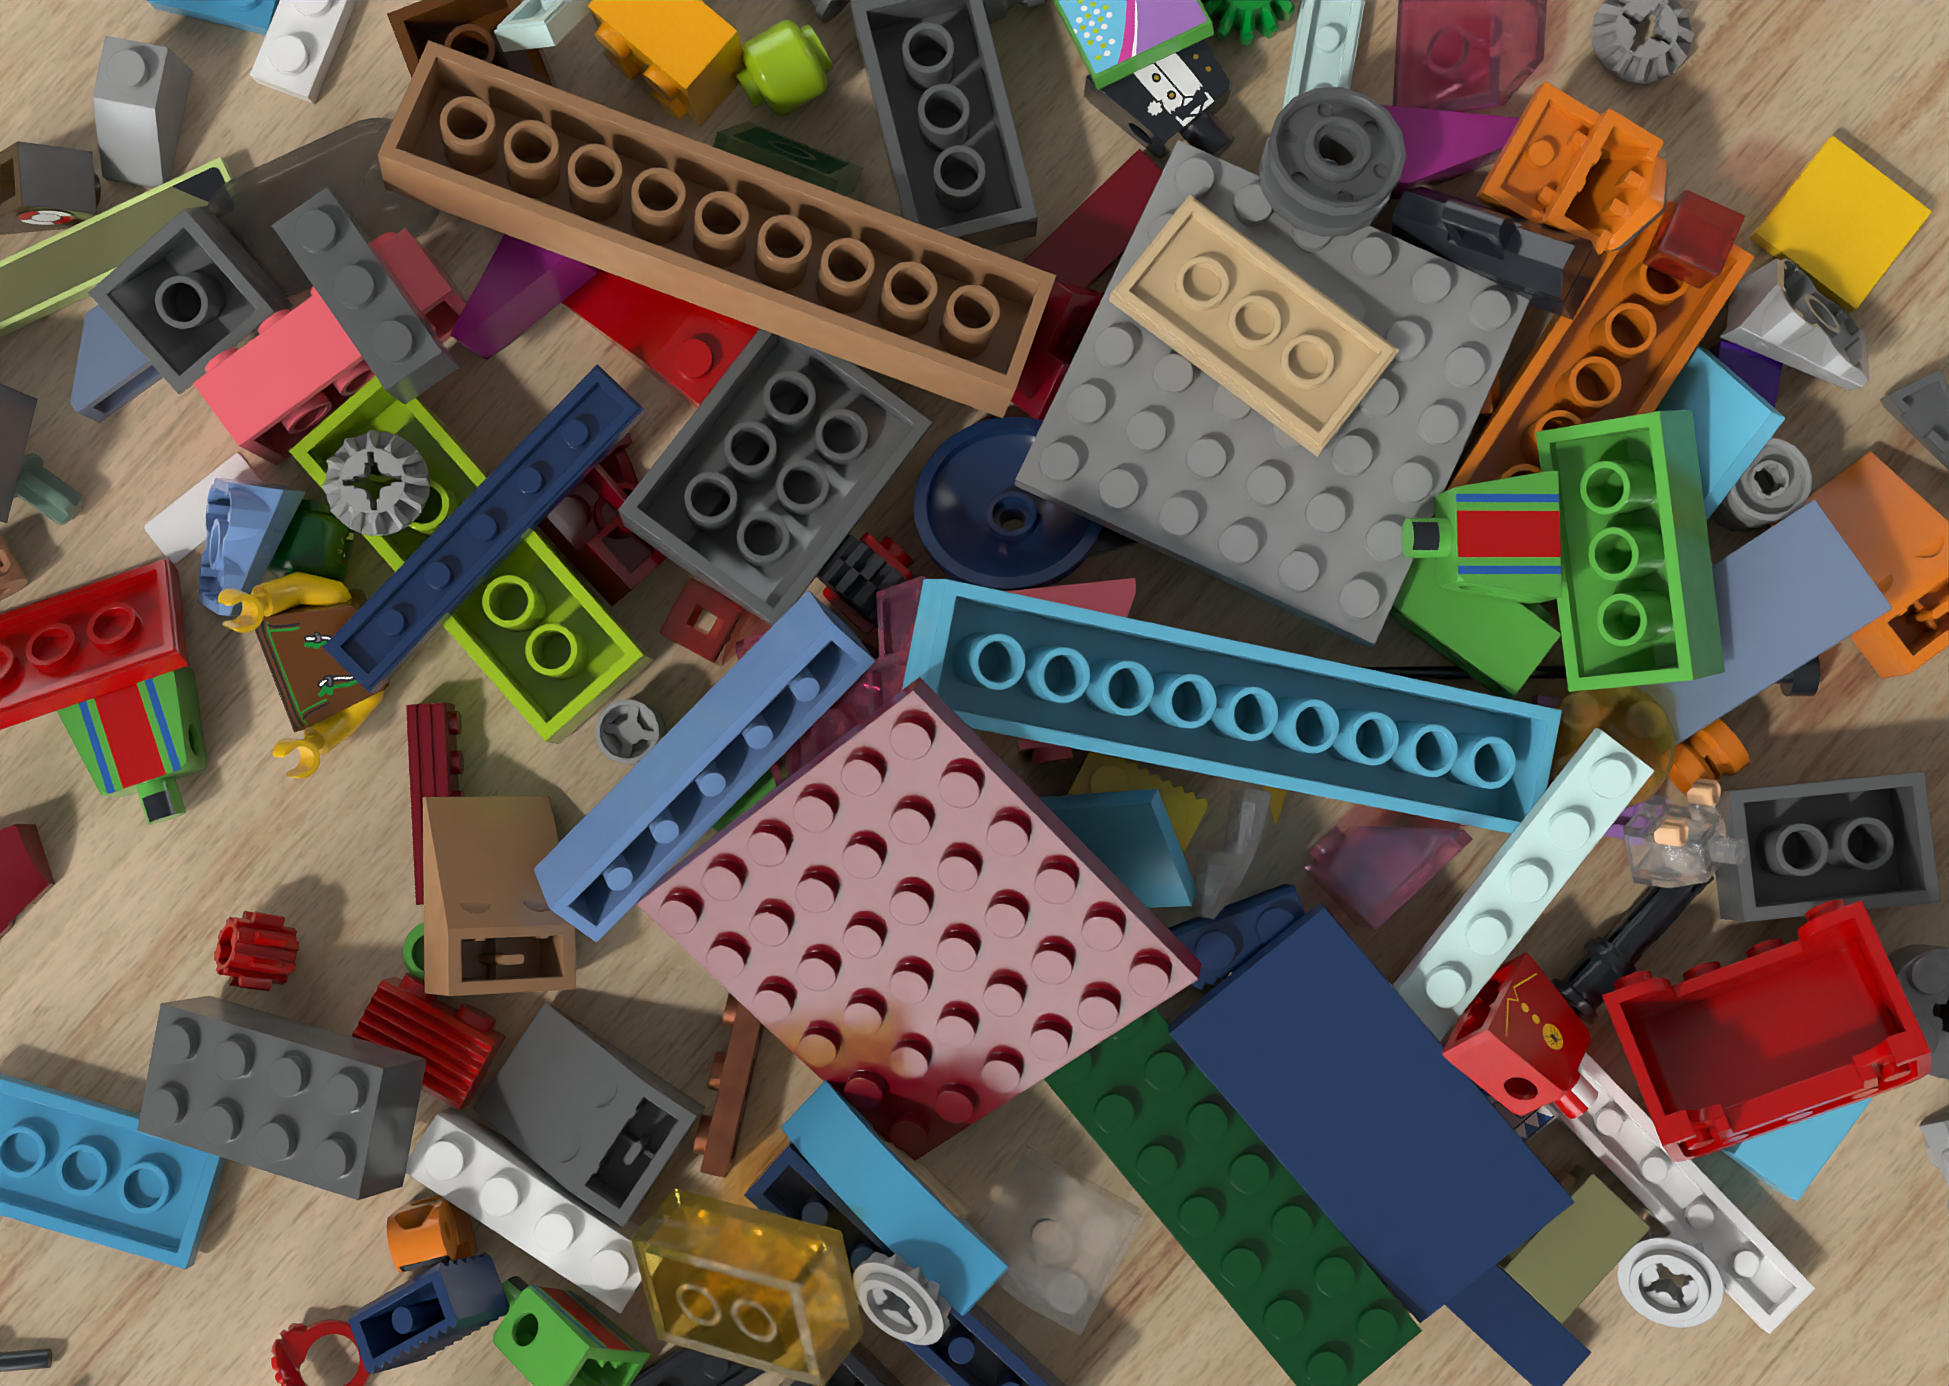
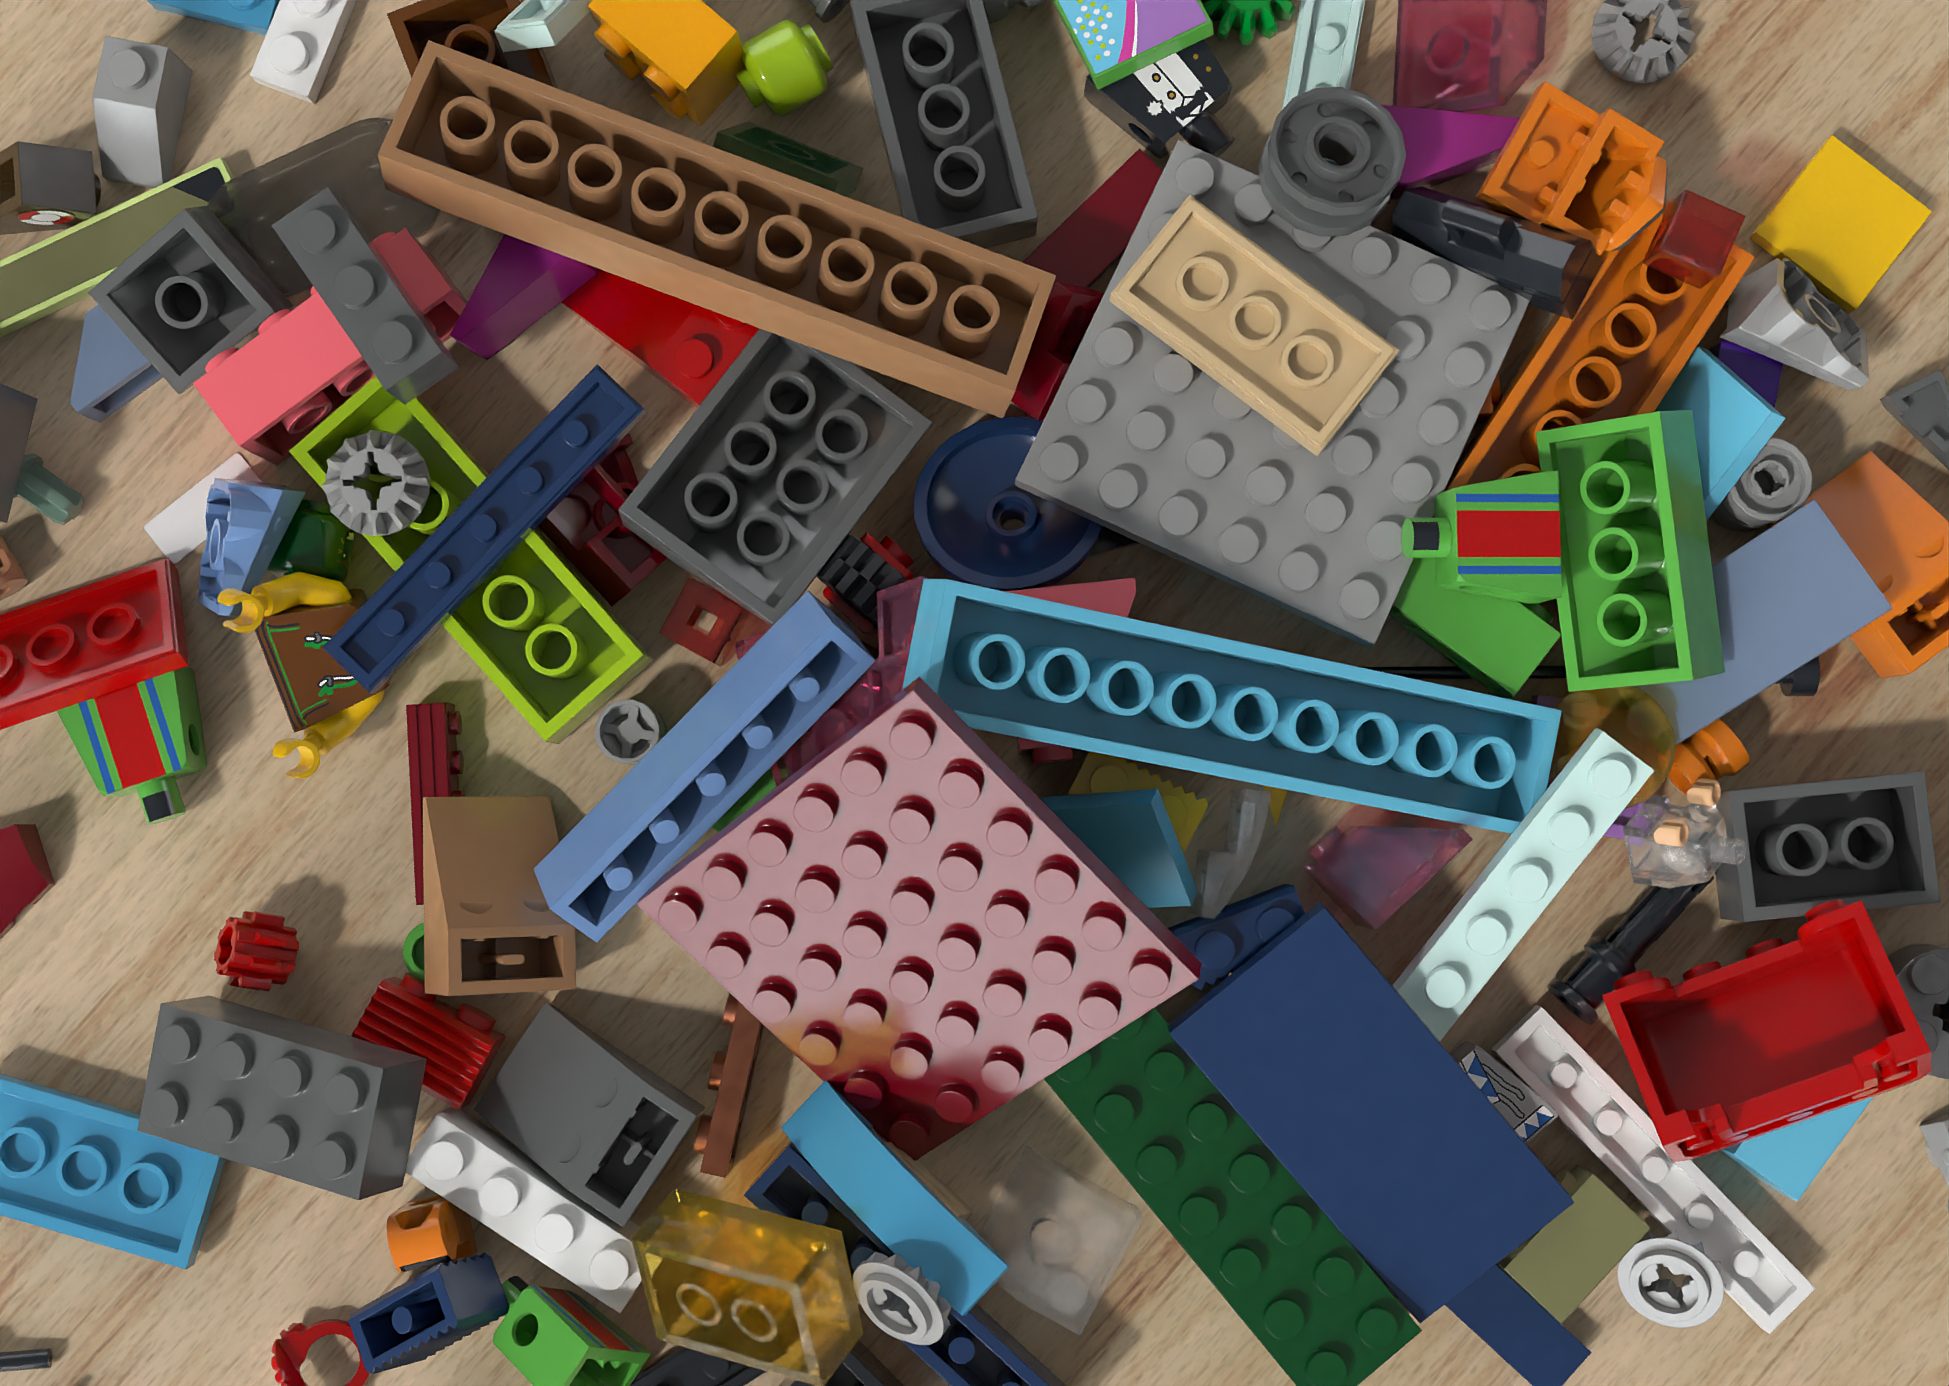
red torso [1441,952,1598,1119] -> none

